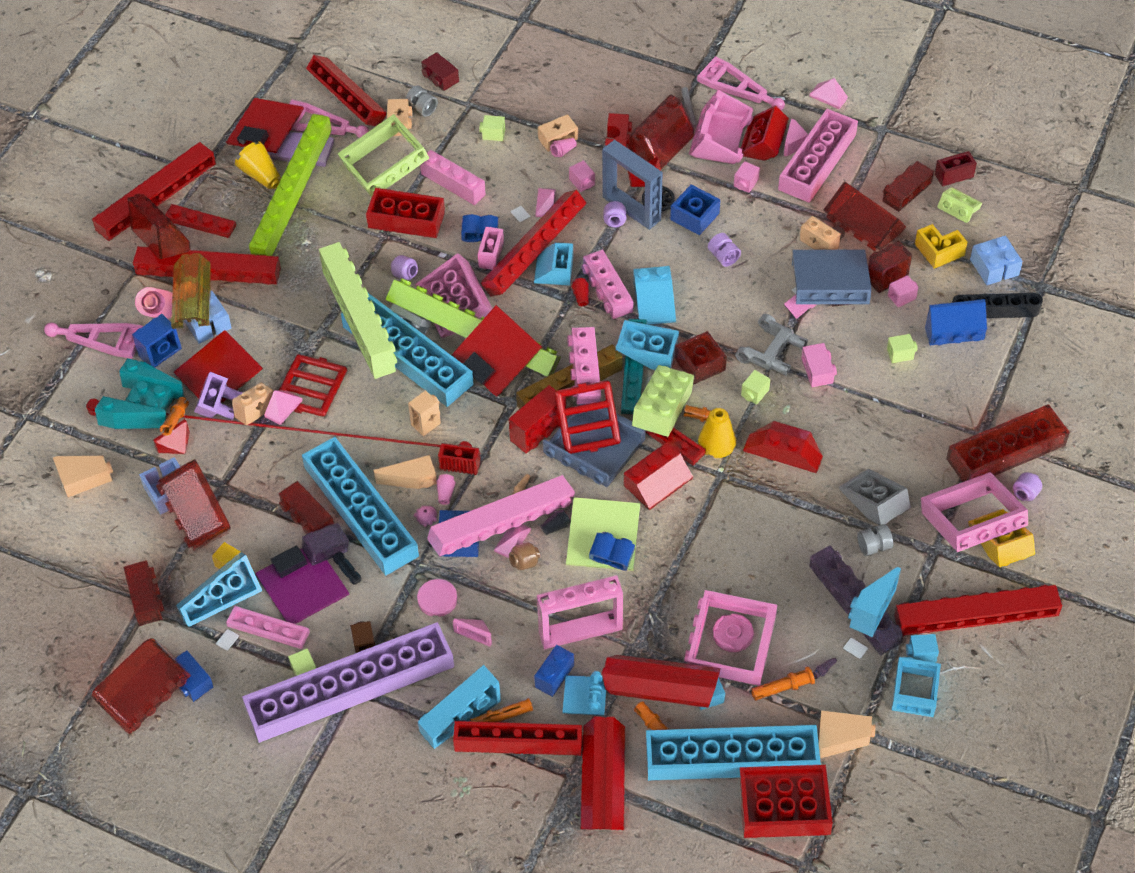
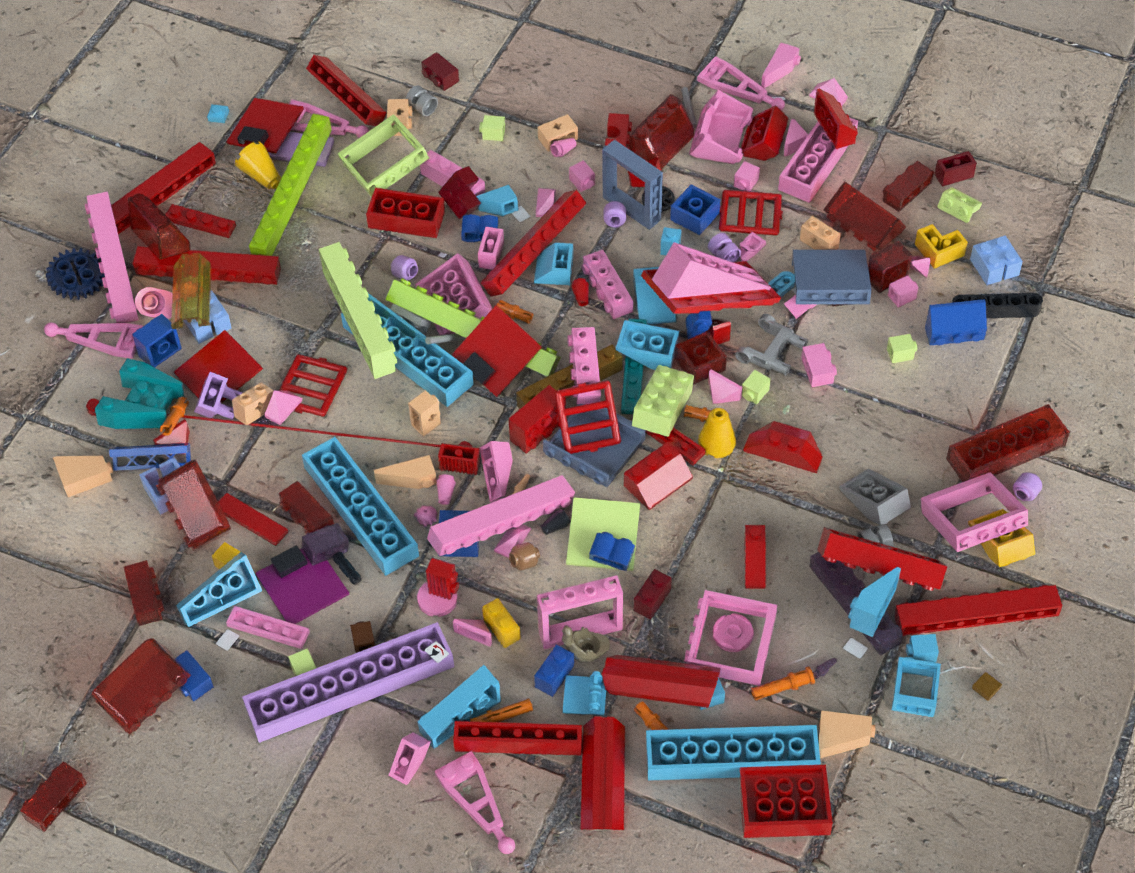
none -> clear red brick [20,761,87,833]
none -> dark blue gear [46,248,105,300]
none -> bright pink brick [85,192,139,323]
none -> fence [109,443,192,471]
none -> medium azure plate [207,104,229,123]
none -> red tile [214,493,288,546]
none -> bright pink slope [388,732,431,785]
none -> light grey bar [425,333,465,344]
none -> red brick [425,558,459,600]
none -> white sticker [425,641,449,663]
none -> bright pink plate [435,751,515,854]
none -> dark red brick [438,166,481,220]
none -> medium azure slope [476,185,518,216]
none -> bright pink slope [480,441,513,503]
none -> yellow brick [482,598,521,648]
none -> orange pin [497,300,533,324]
none -> dark tan piece [562,625,610,662]
none -> dark red brick [633,569,672,620]
none -> bright pink piece [641,242,781,314]
none -> medium azure brick [660,227,681,255]
none -> blue brick [685,311,712,343]
none -> red slope [706,318,731,346]
none -> bright pink slope [708,369,742,404]
none -> red bar [719,190,783,236]
none -> bright pink slope [740,232,766,261]
none -> red slope [744,525,766,589]
none -> bright pink slope [761,43,801,88]
none -> medium azure plate [768,271,795,297]
none -> red slope [814,88,858,149]
none -> red brick [817,527,947,591]
none -> bright pink slope [901,255,930,278]
none -> pearl gold tile [972,672,1002,701]

